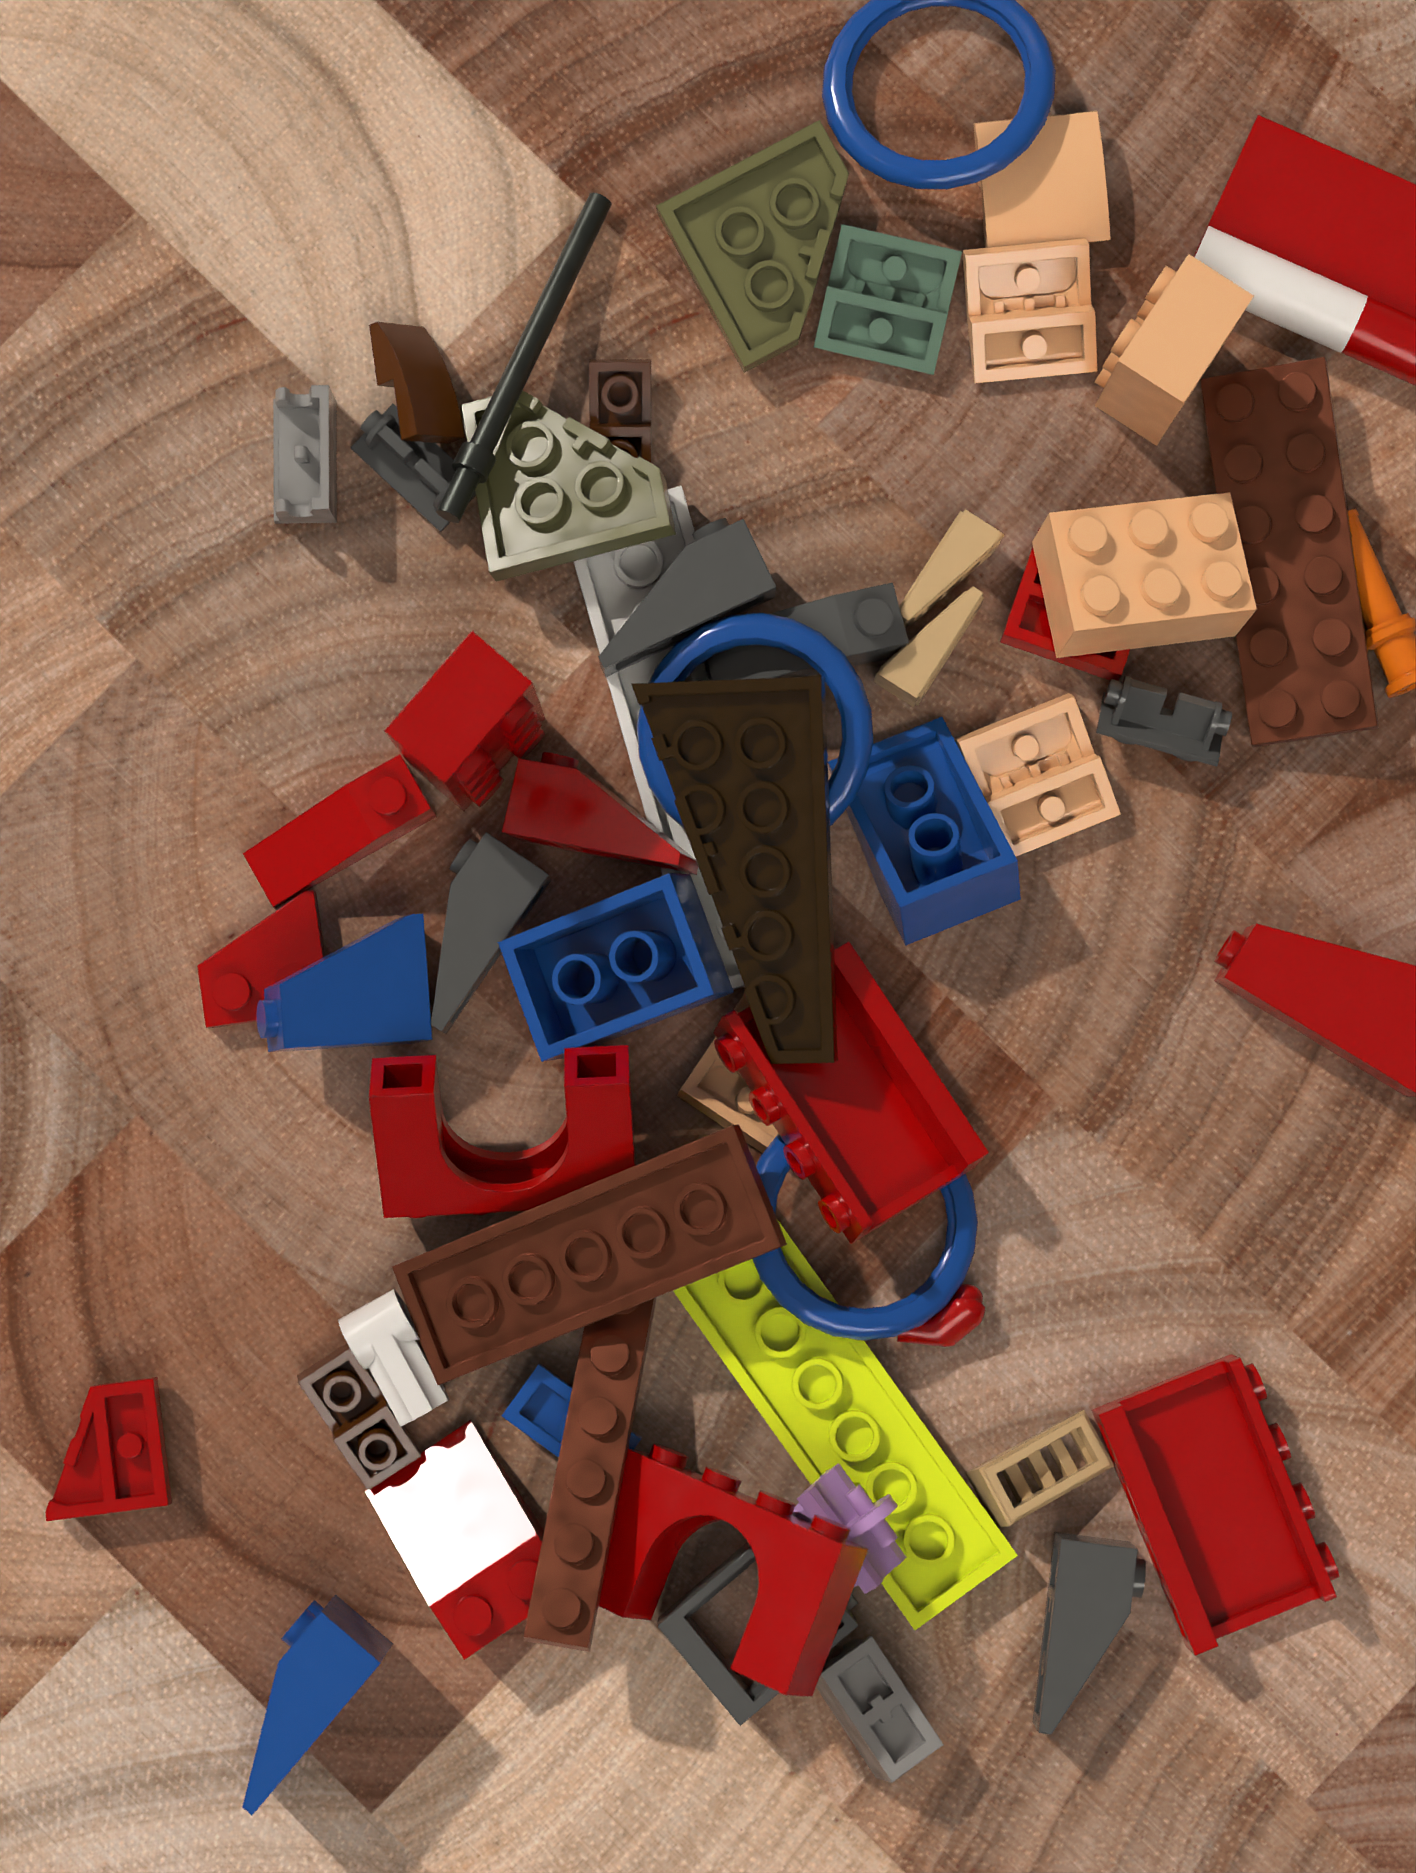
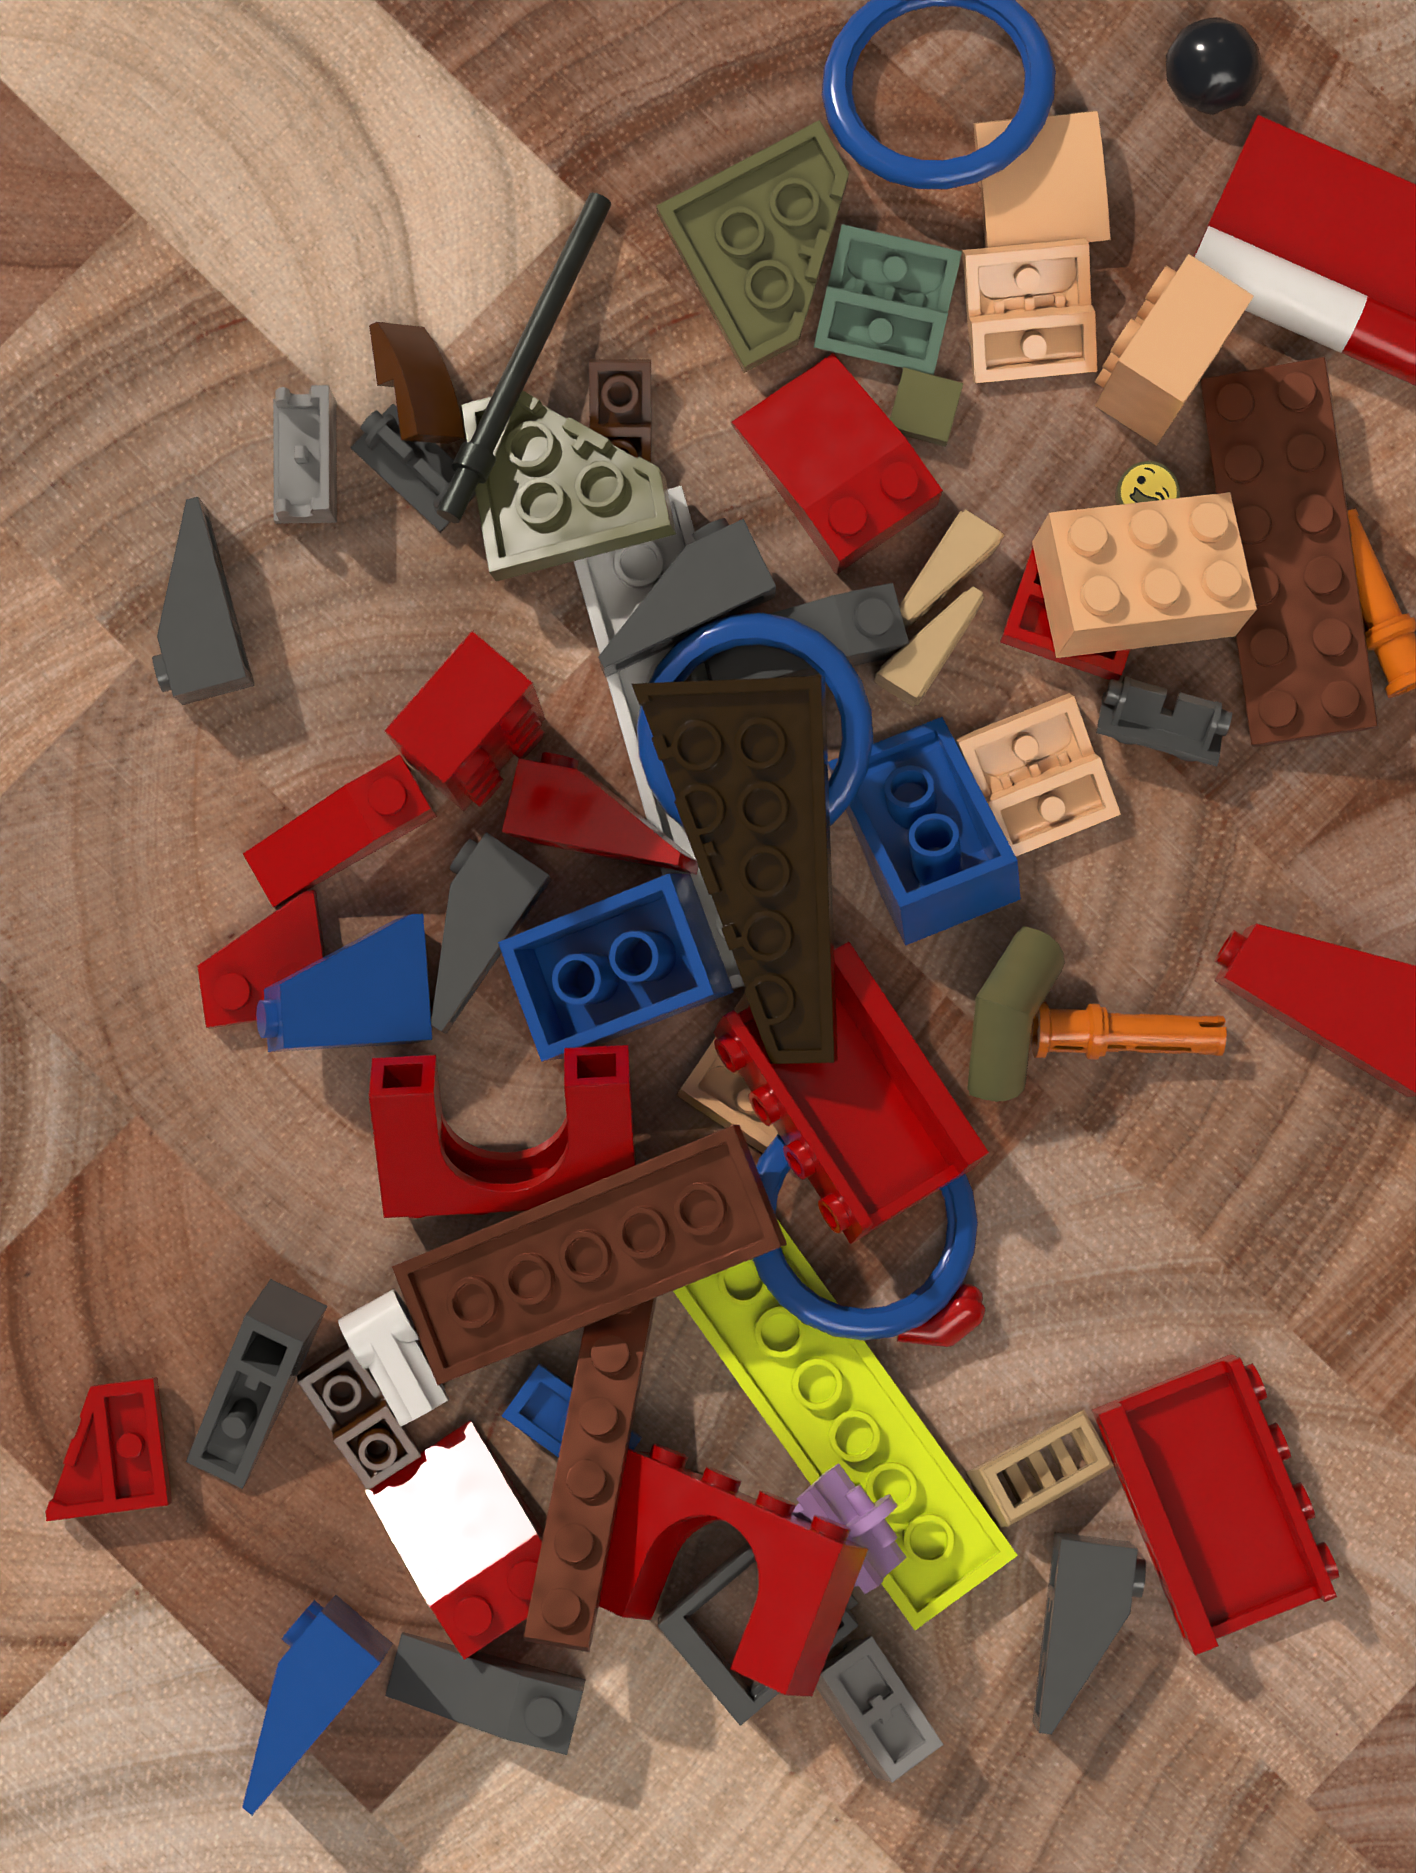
none -> dark grey slope [152,497,255,705]
none -> dark grey slope [186,1279,327,1489]
none -> dark grey slope [385,1632,586,1755]
none -> red slope [731,353,943,575]
none -> olive tile [890,367,963,447]
none -> olive brick [967,926,1065,1102]
none -> orange pin [1031,1002,1227,1060]
none -> light yellow tile [1115,461,1180,505]
none -> black hair [1166,17,1262,115]

